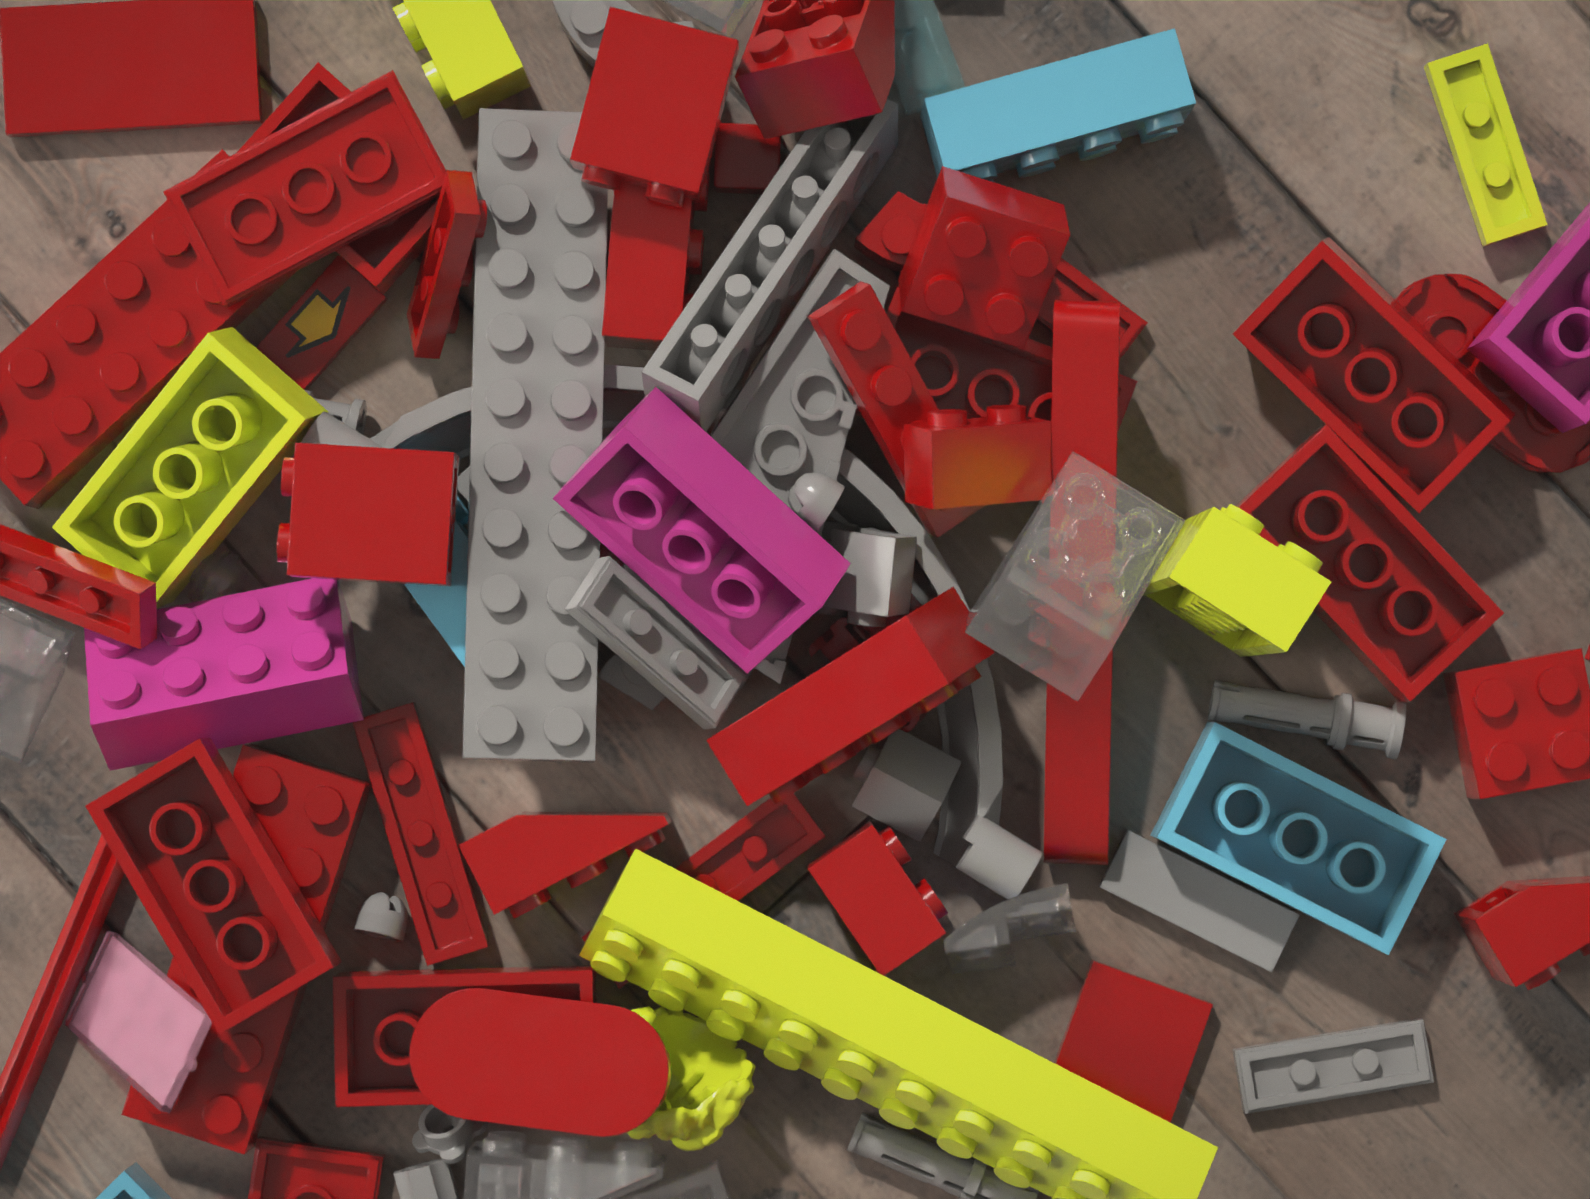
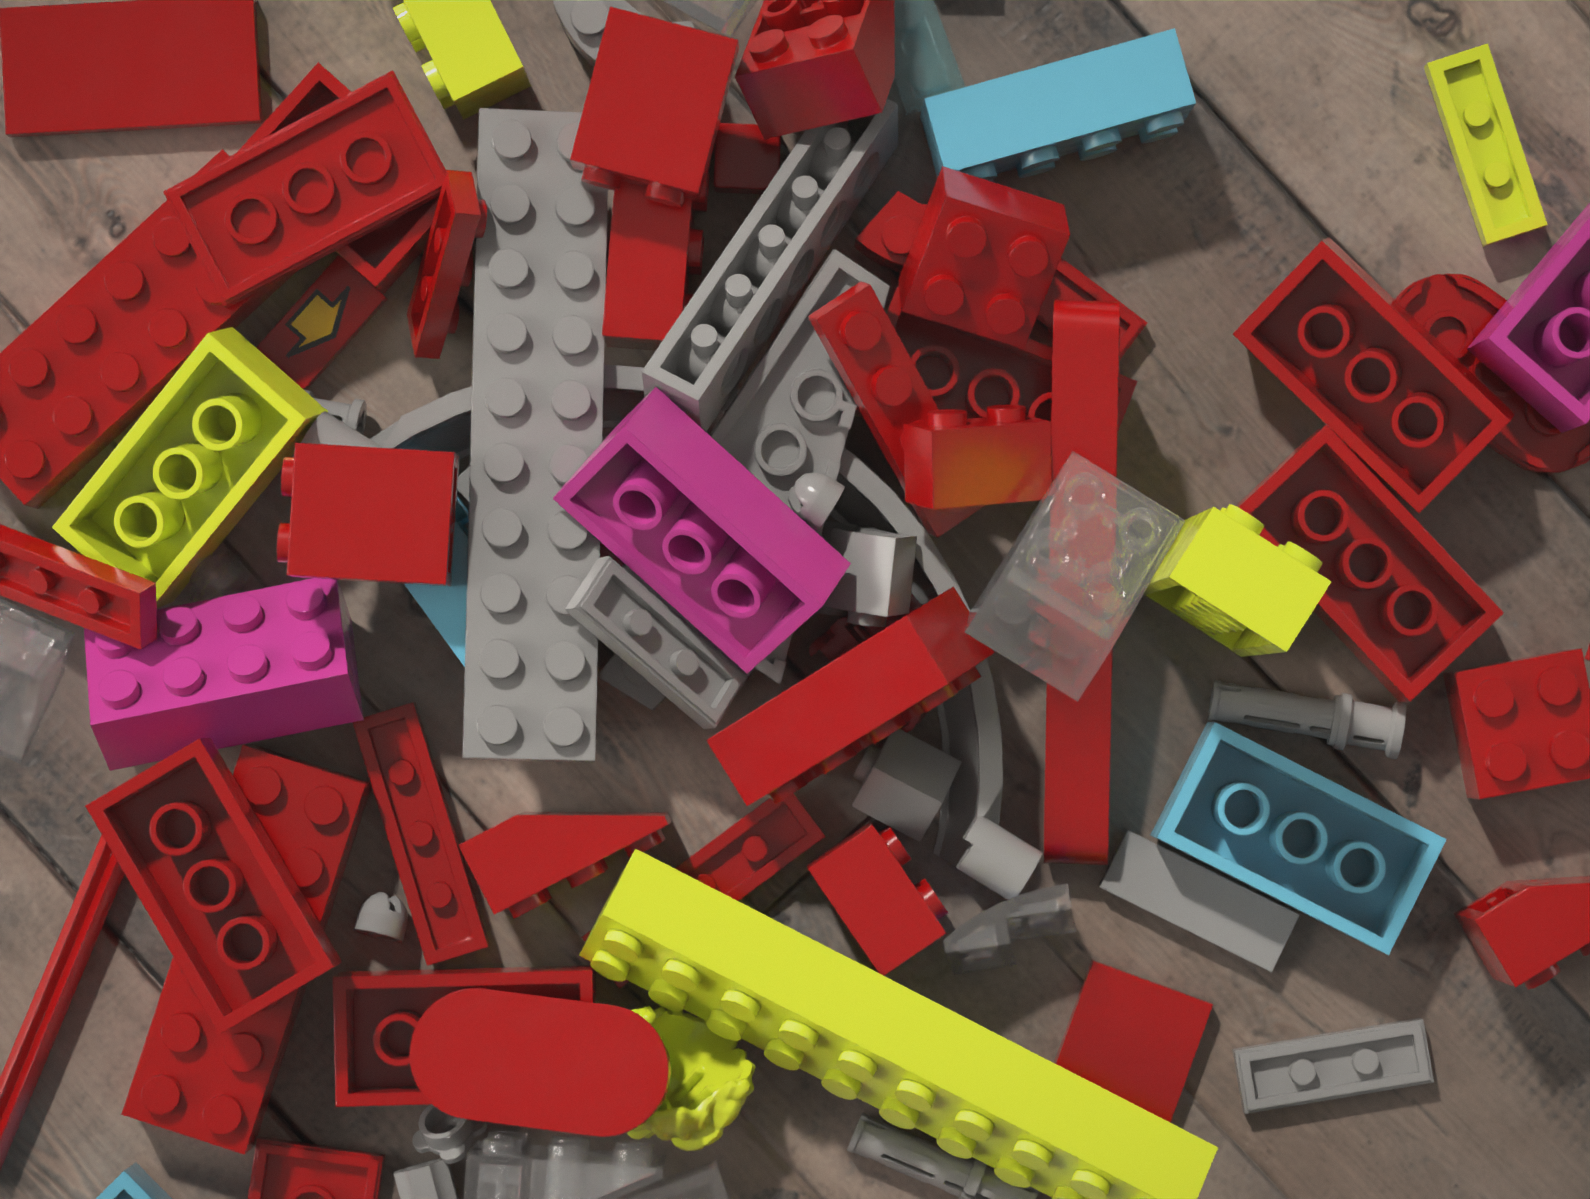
clear pink piece [64,931,212,1113] -> none

